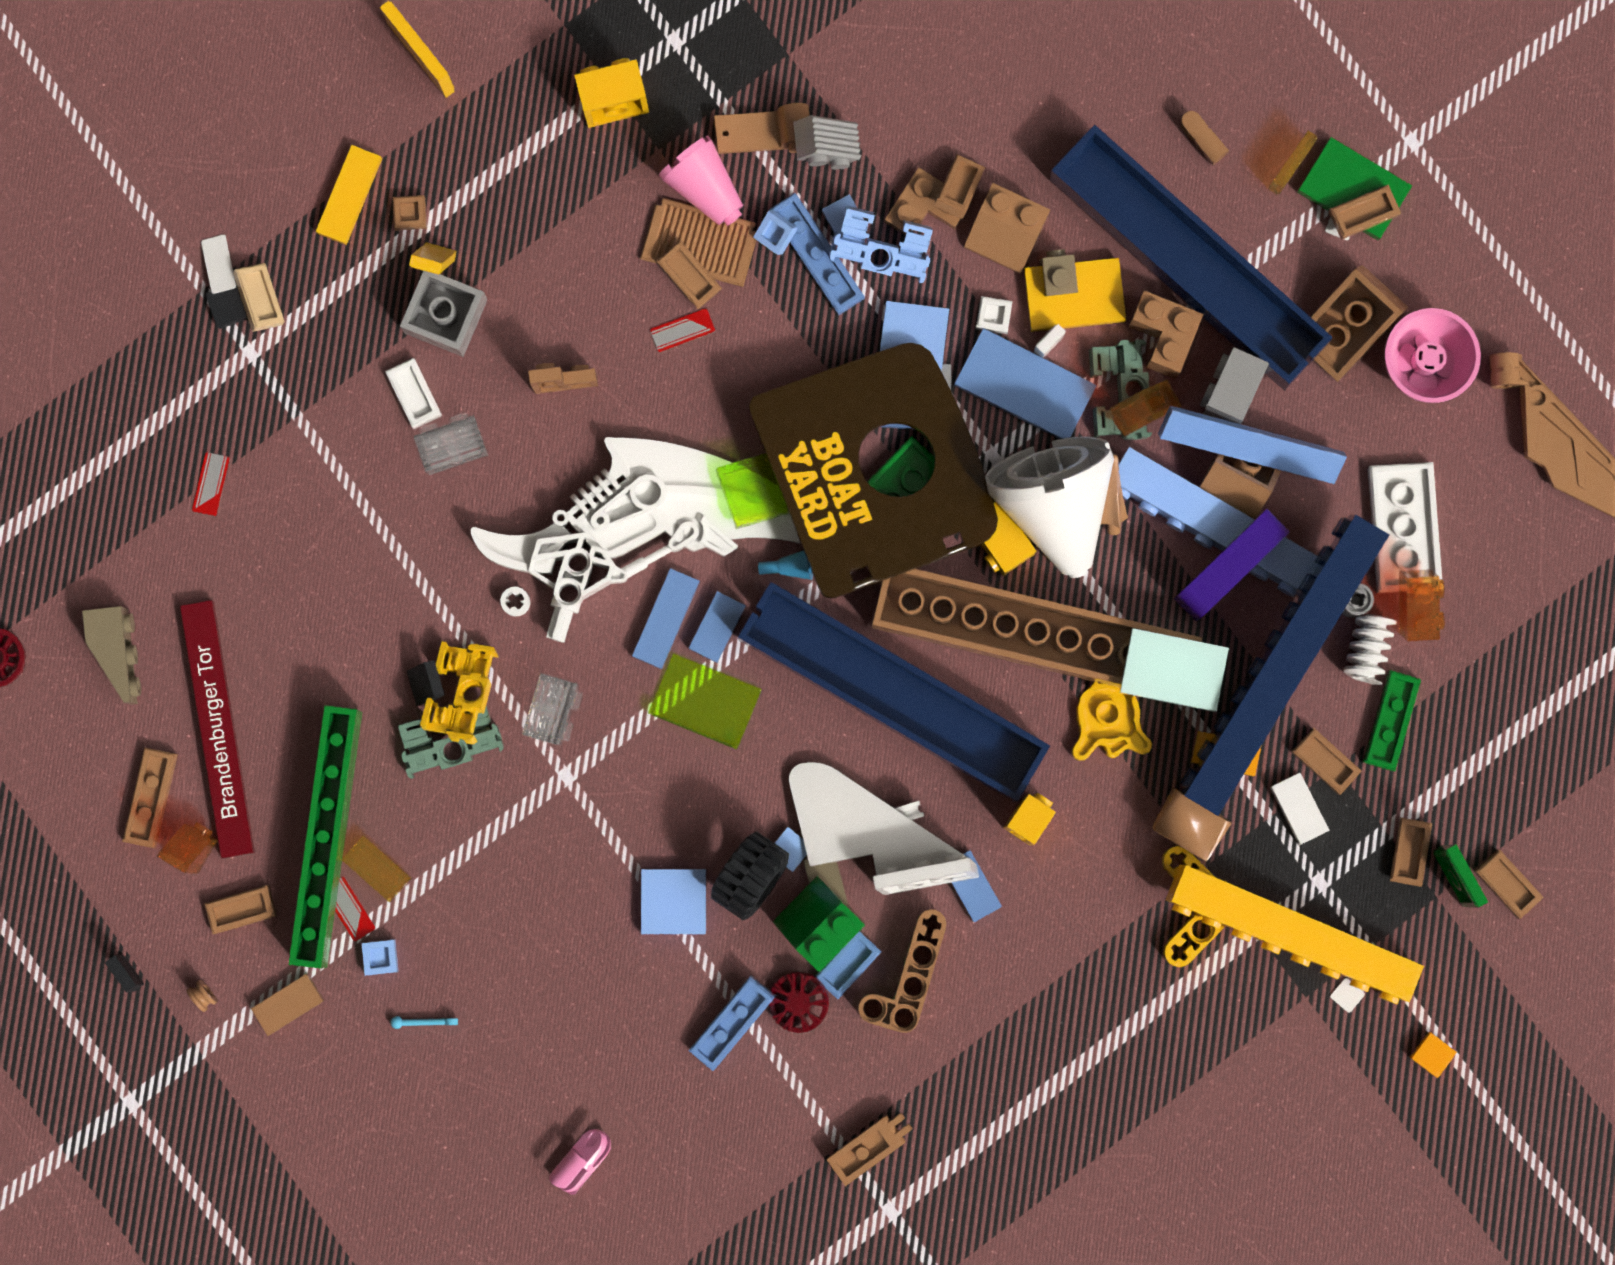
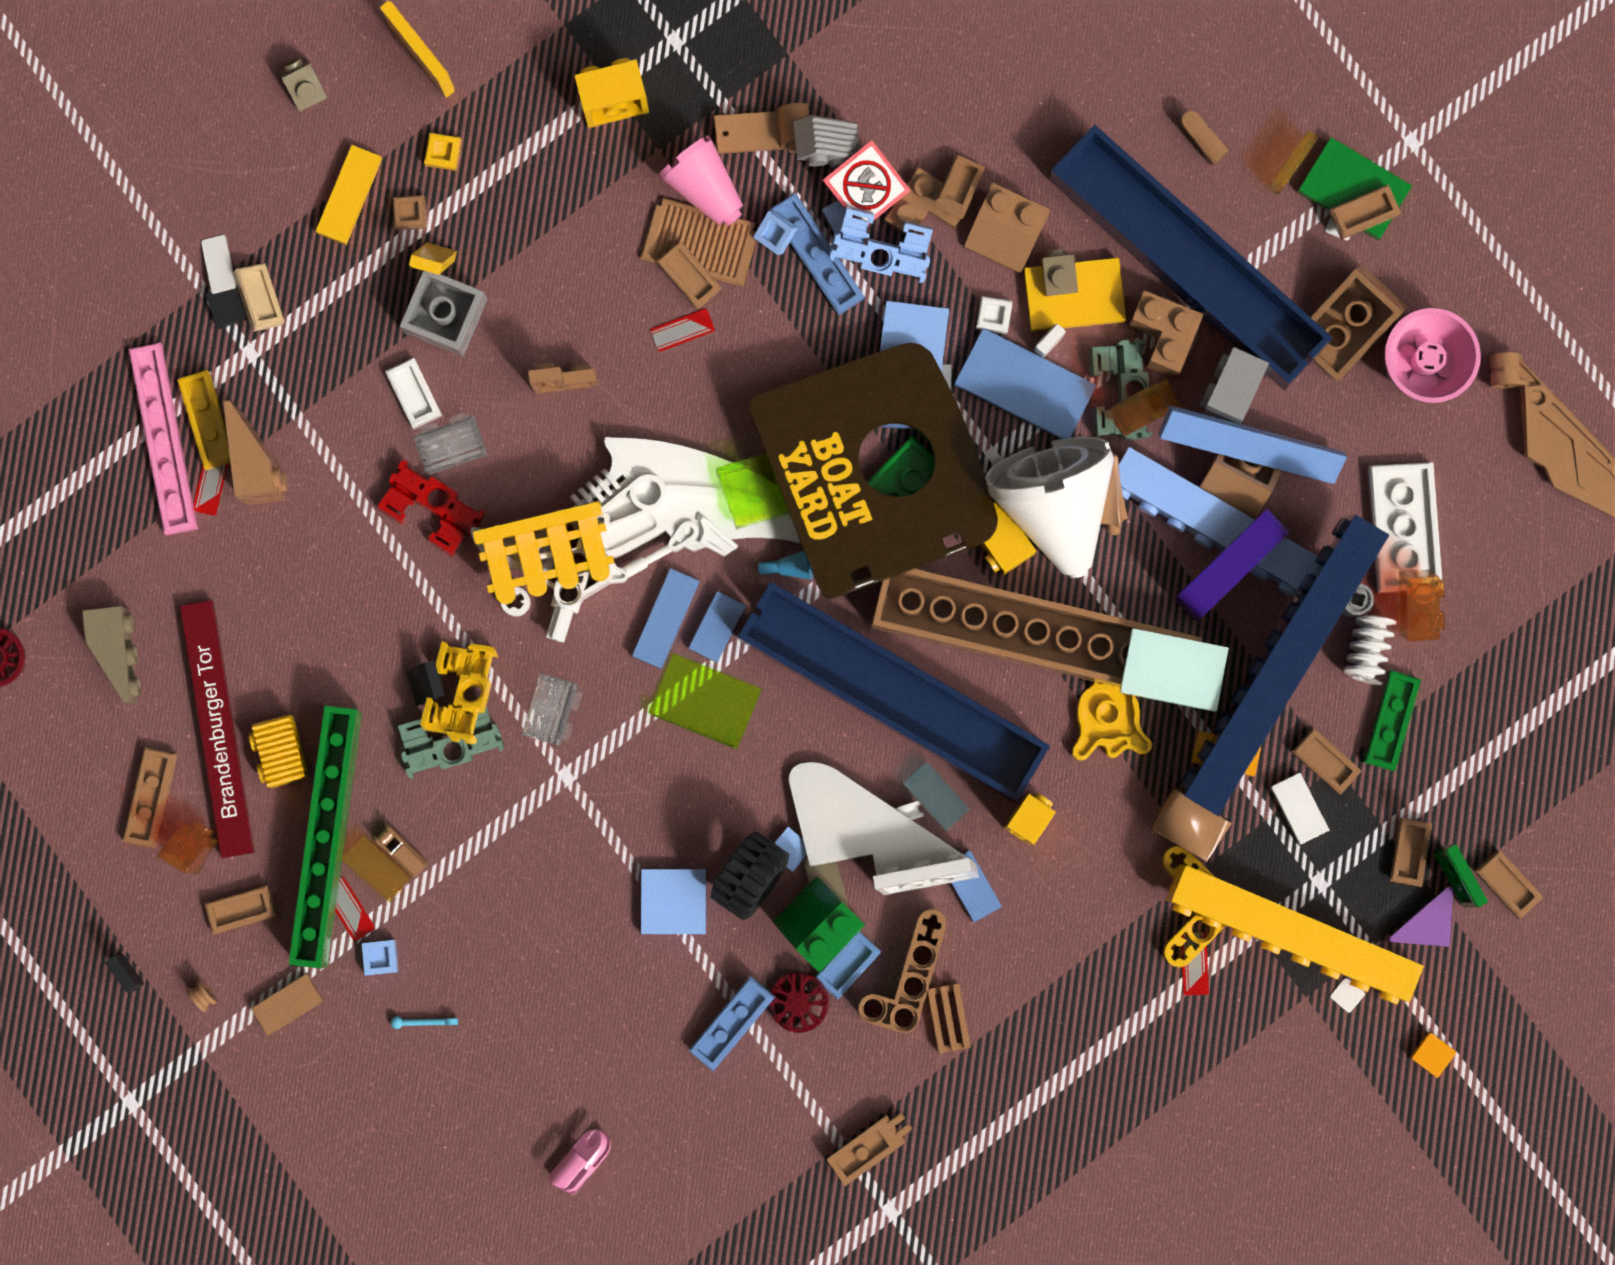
none -> bright pink tile [129,343,198,535]
none -> yellow tile [177,370,230,471]
none -> medium nougat slope [223,401,288,505]
none -> yellow brick [249,715,310,788]
none -> dark tan bracket [280,57,327,112]
none -> medium nougat bar [372,823,428,878]
none -> red piece [377,460,485,558]
none -> yellow tile [424,133,462,171]
none -> yellow fence [473,501,615,604]
none -> piece [823,140,911,225]
none -> clear light blue tile [903,762,970,831]
none -> medium nougat tile [927,983,971,1053]
none -> sticker [1181,932,1209,996]
none -> medium lavender tile [1388,887,1453,947]

